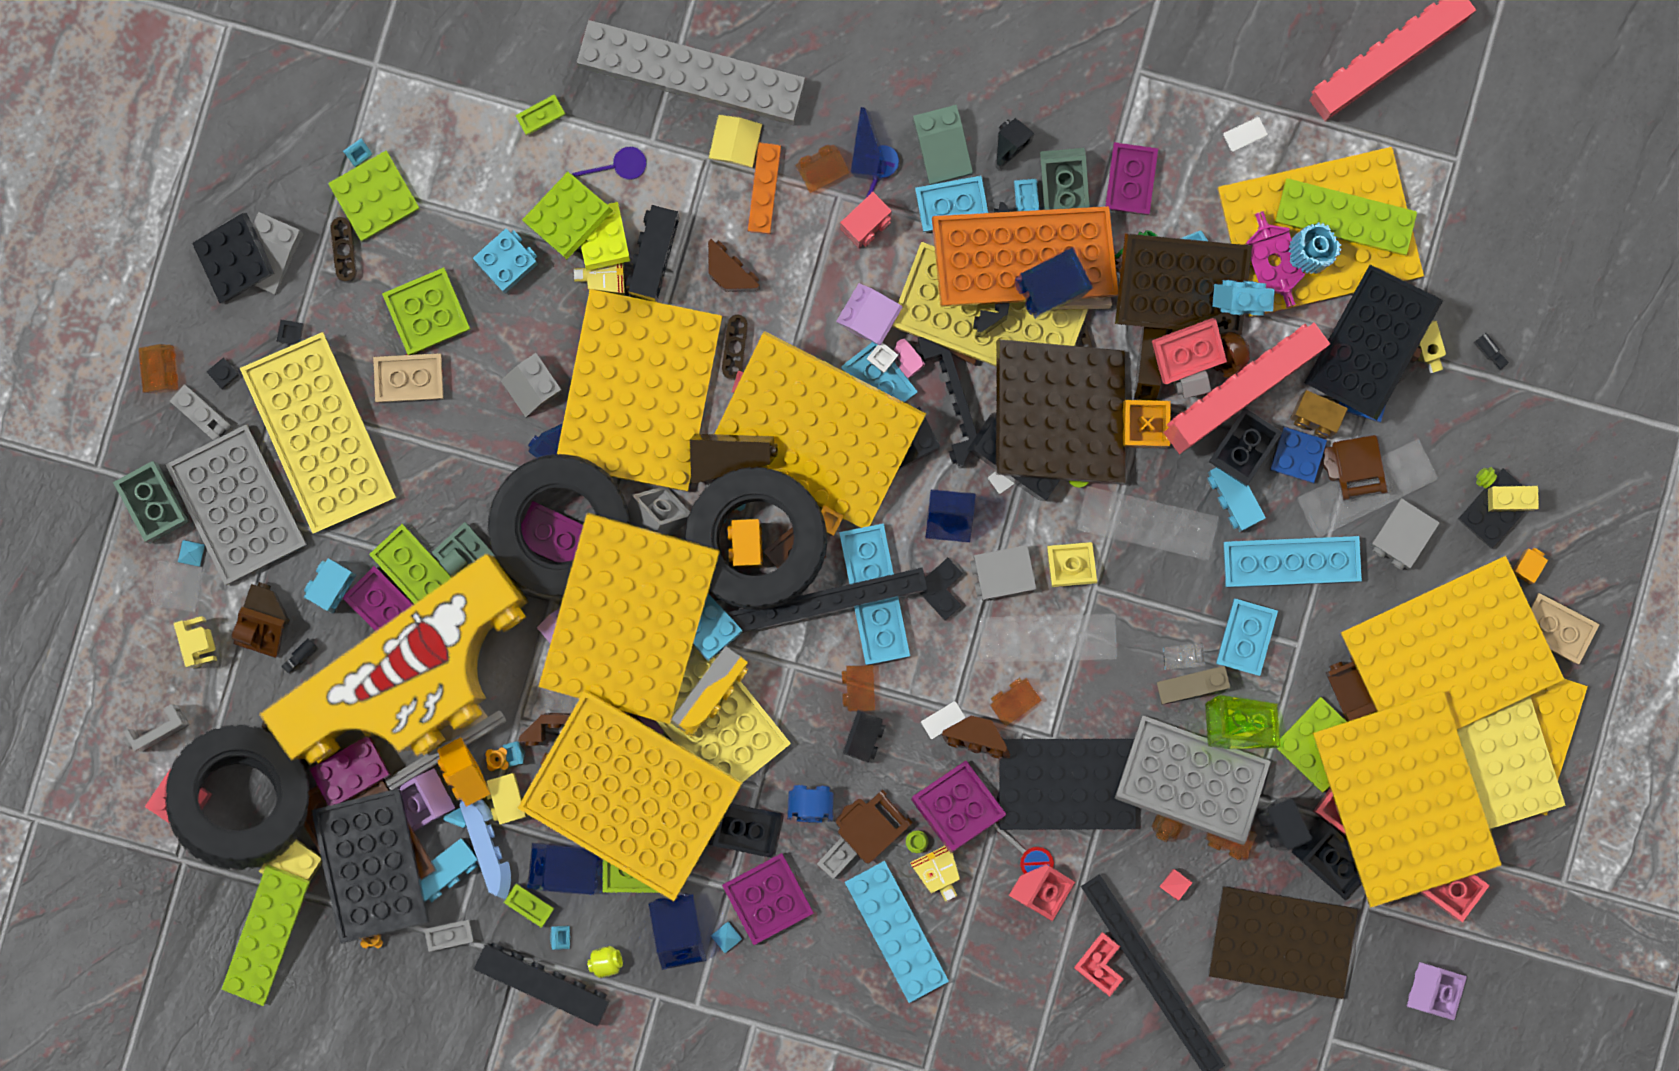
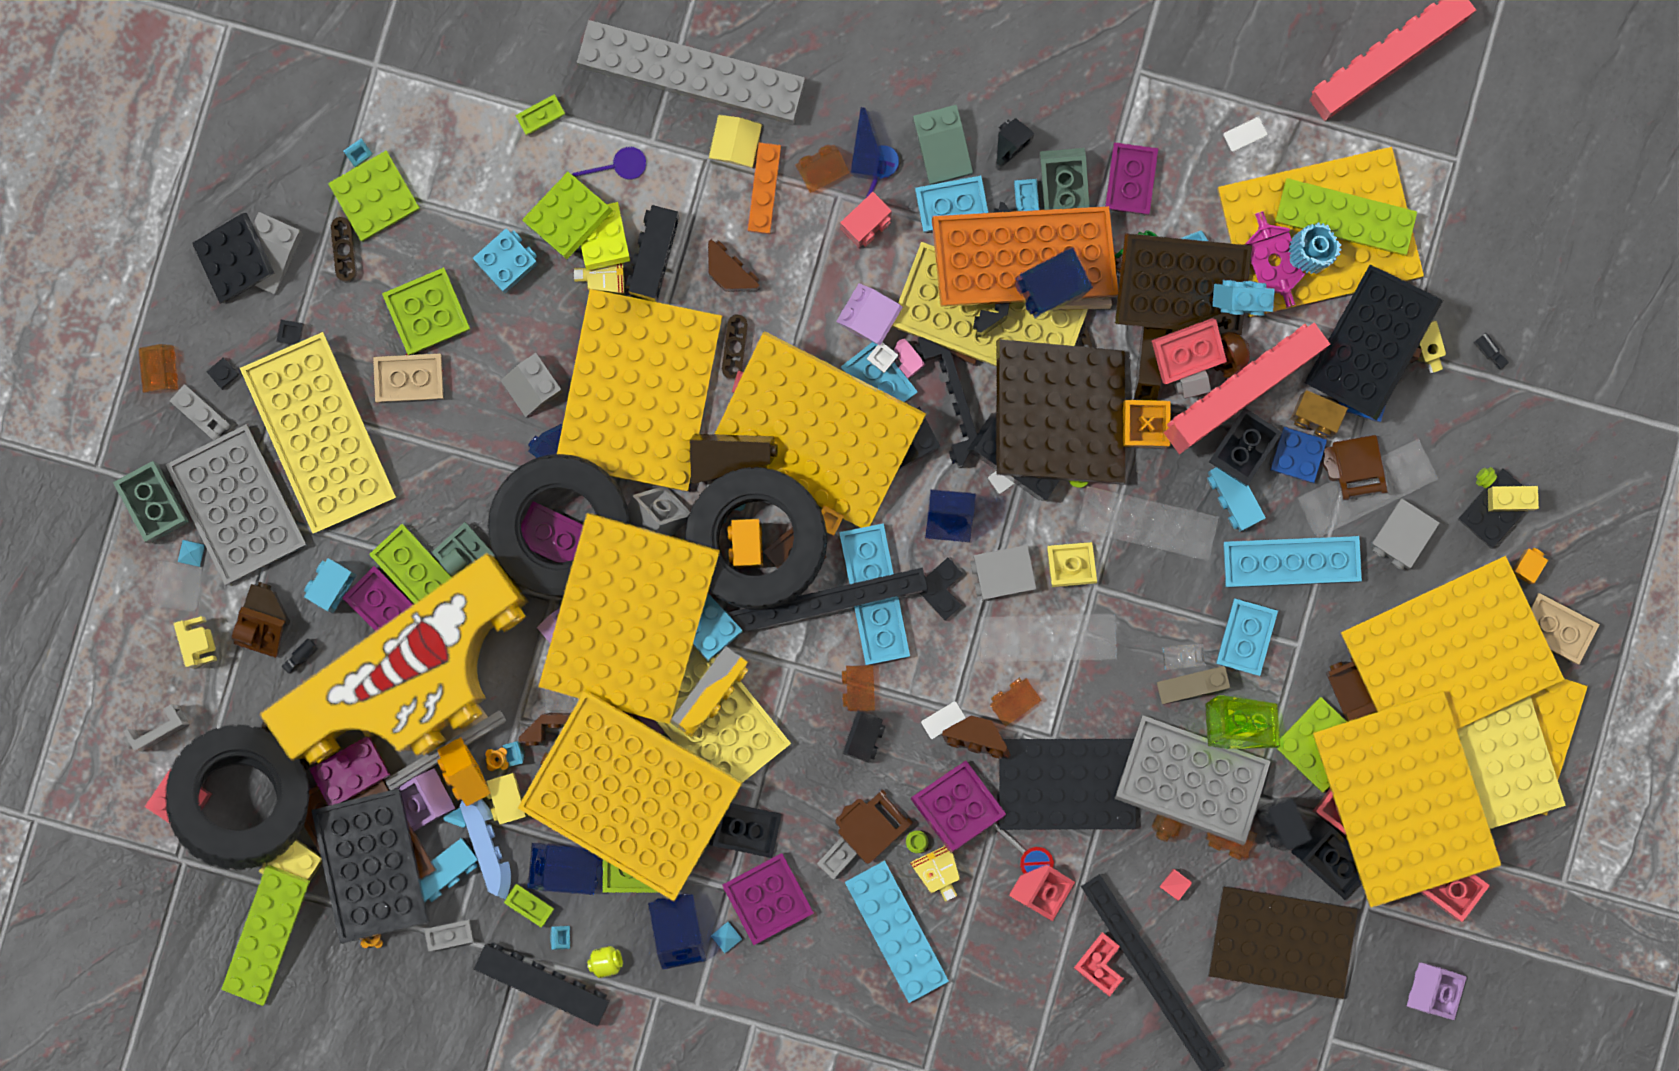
blue brick [787,785,834,823] -> none

